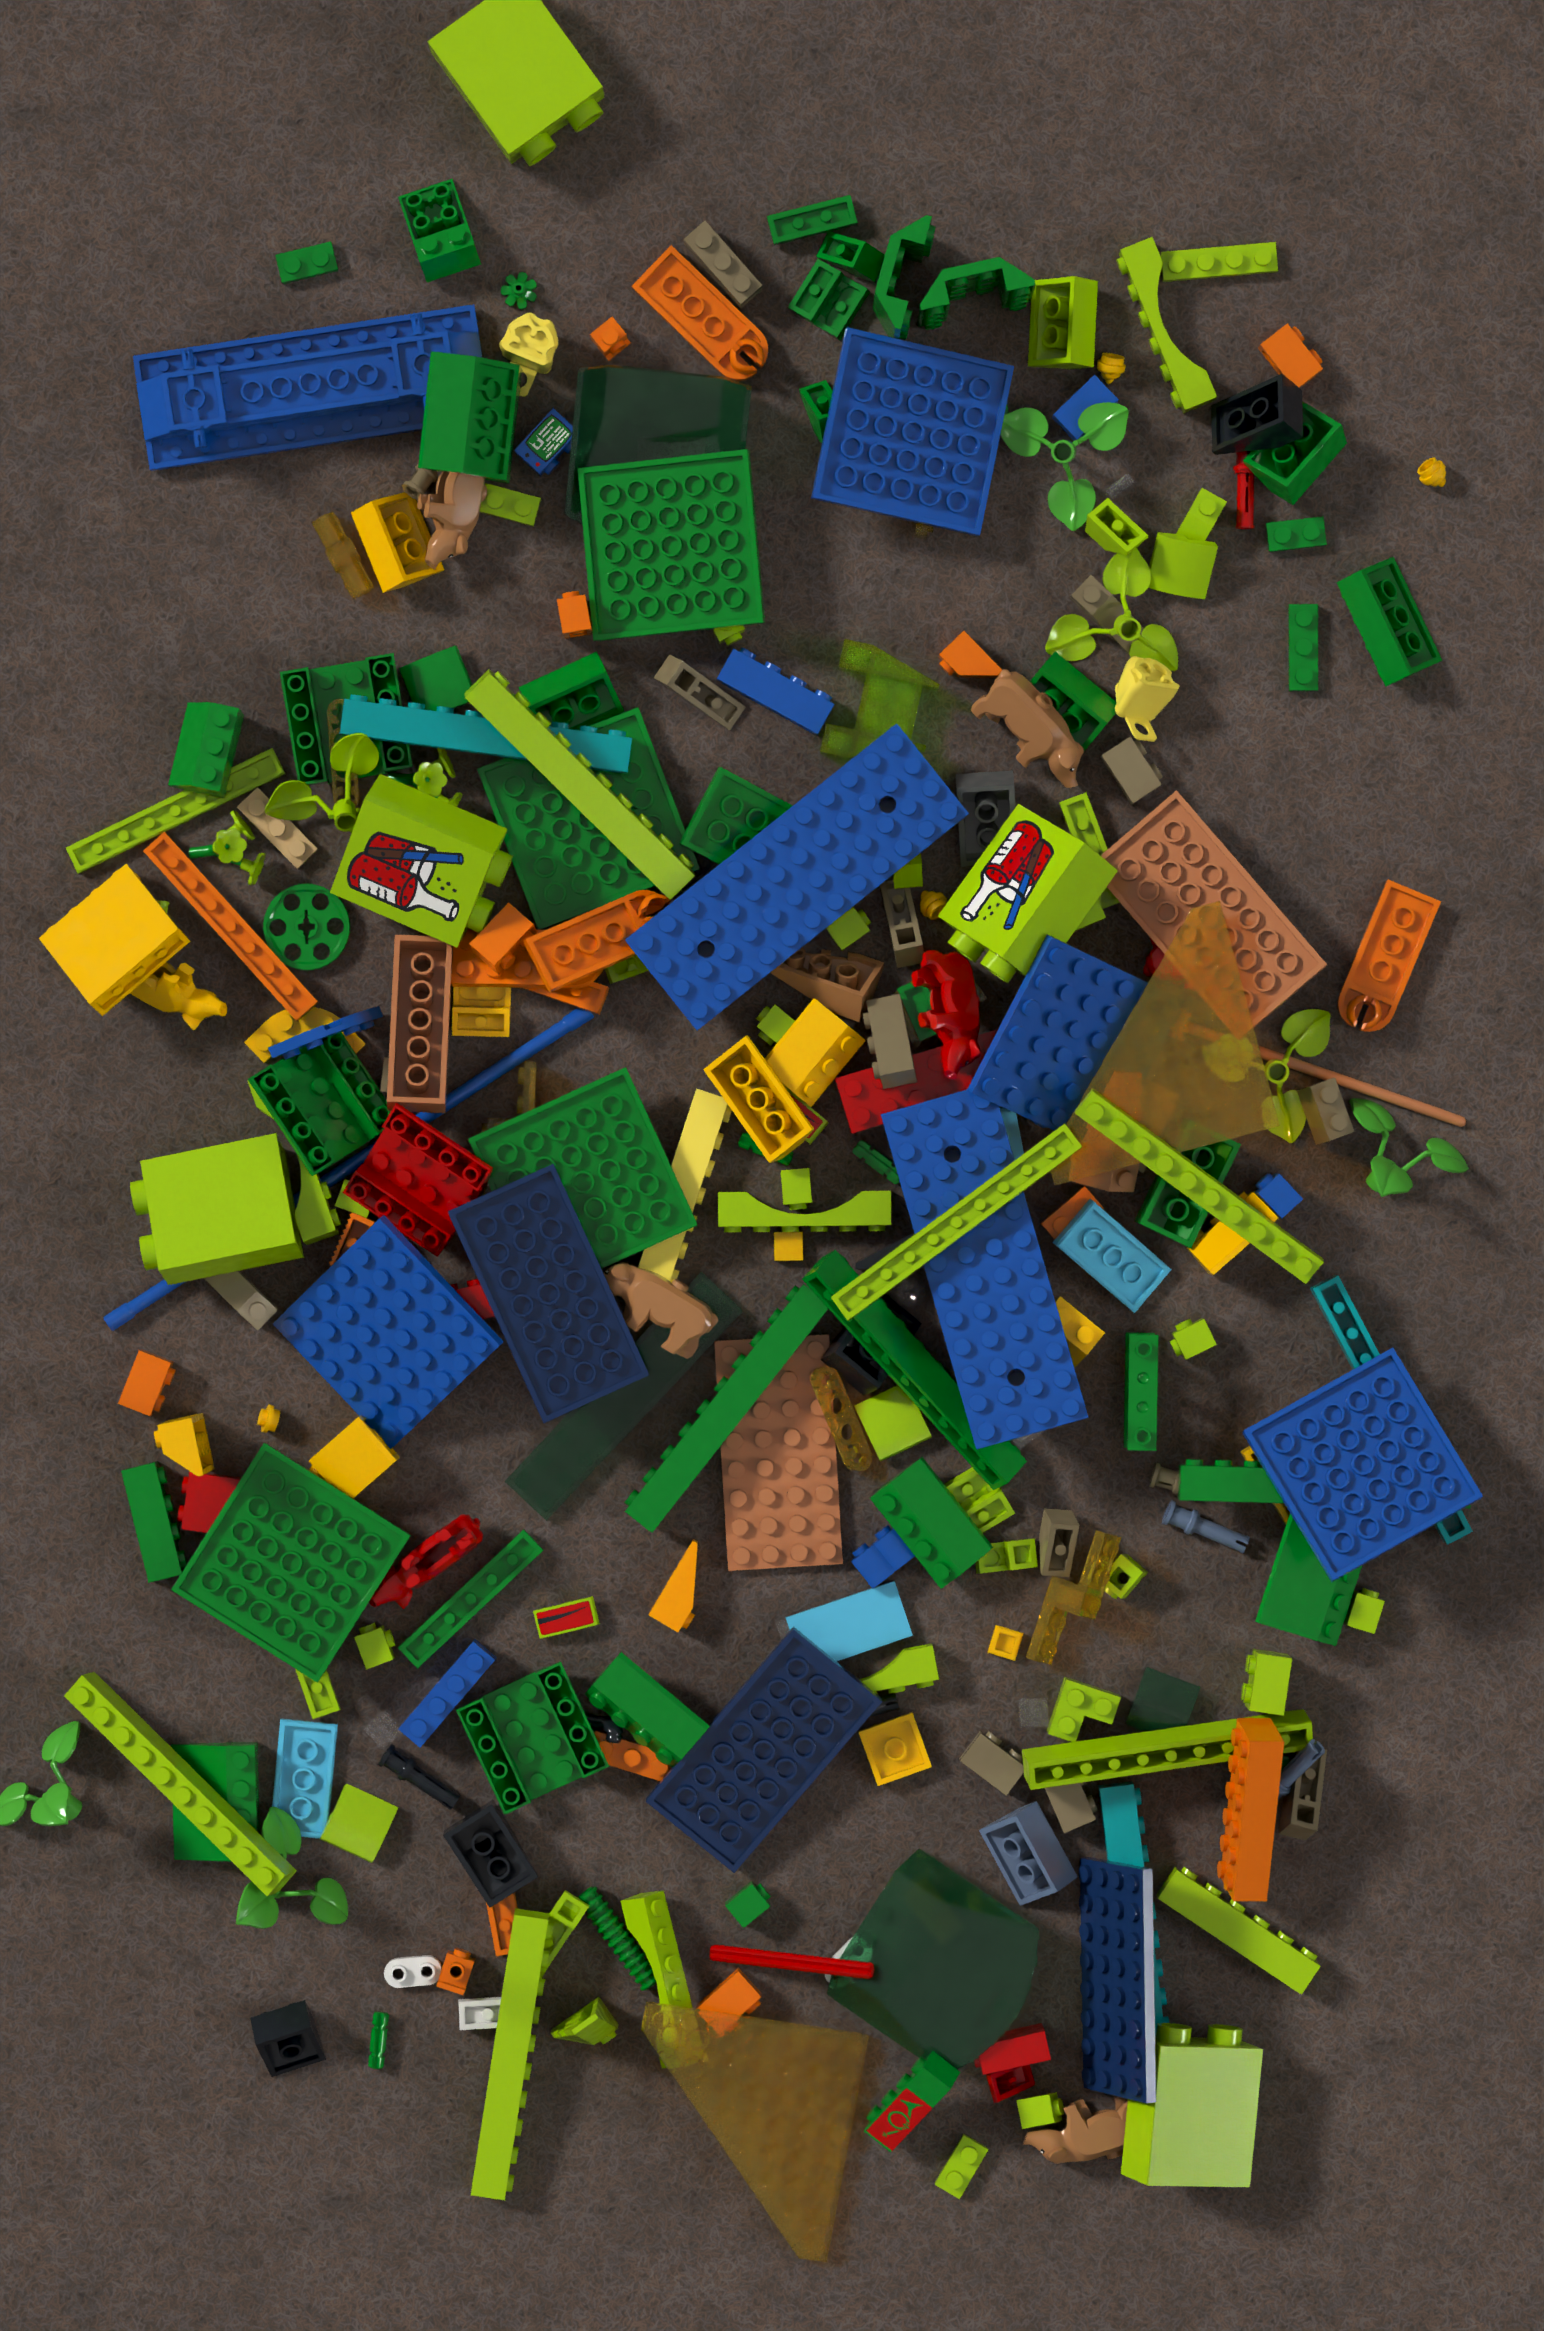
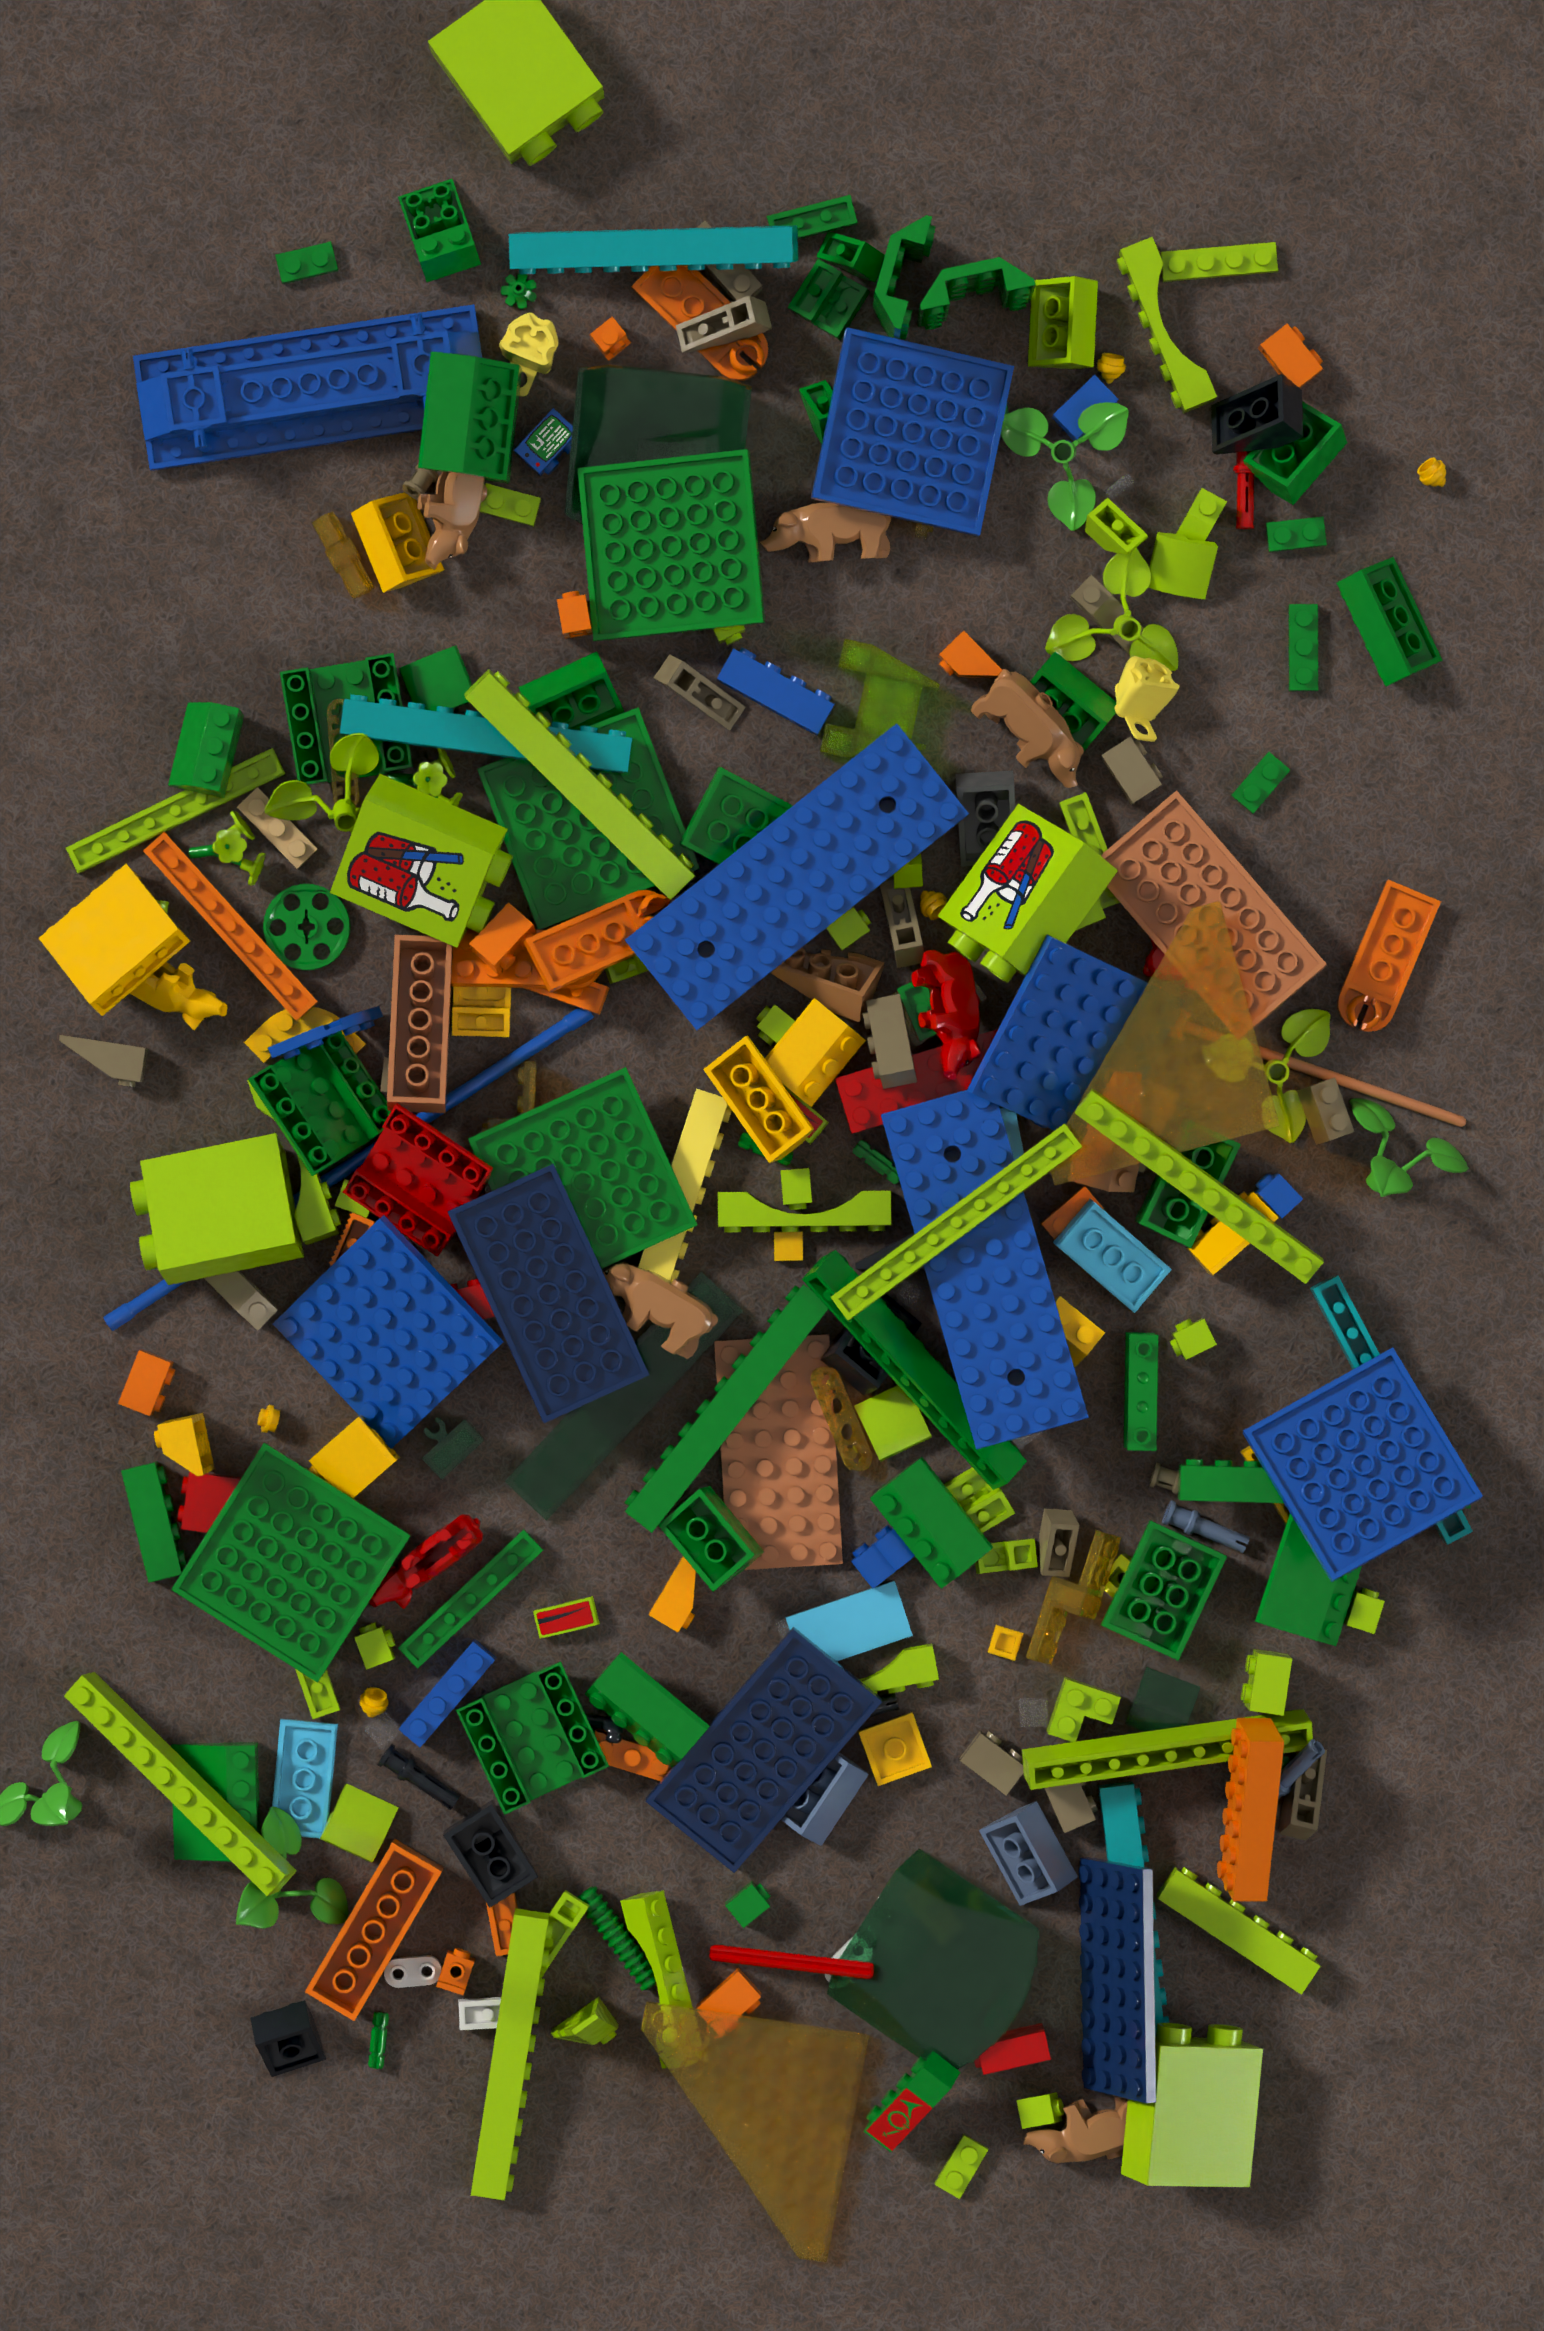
red slope [986,2065,1035,2103] -> none
none -> dark tan slope [59,1035,148,1087]
none -> orange brick [305,1838,444,2021]
none -> yellow plate [359,1687,388,1718]
none -> clear green brick [422,1417,485,1480]
none -> teal brick [508,225,799,274]
none -> green slope [658,1486,764,1592]
none -> dark tan slope [676,295,772,353]
none -> medium nougat animal [760,503,891,563]
none -> sand blue slope [781,1752,869,1846]
none -> green slope [1101,1520,1227,1660]
none -> green plate [1231,752,1290,814]

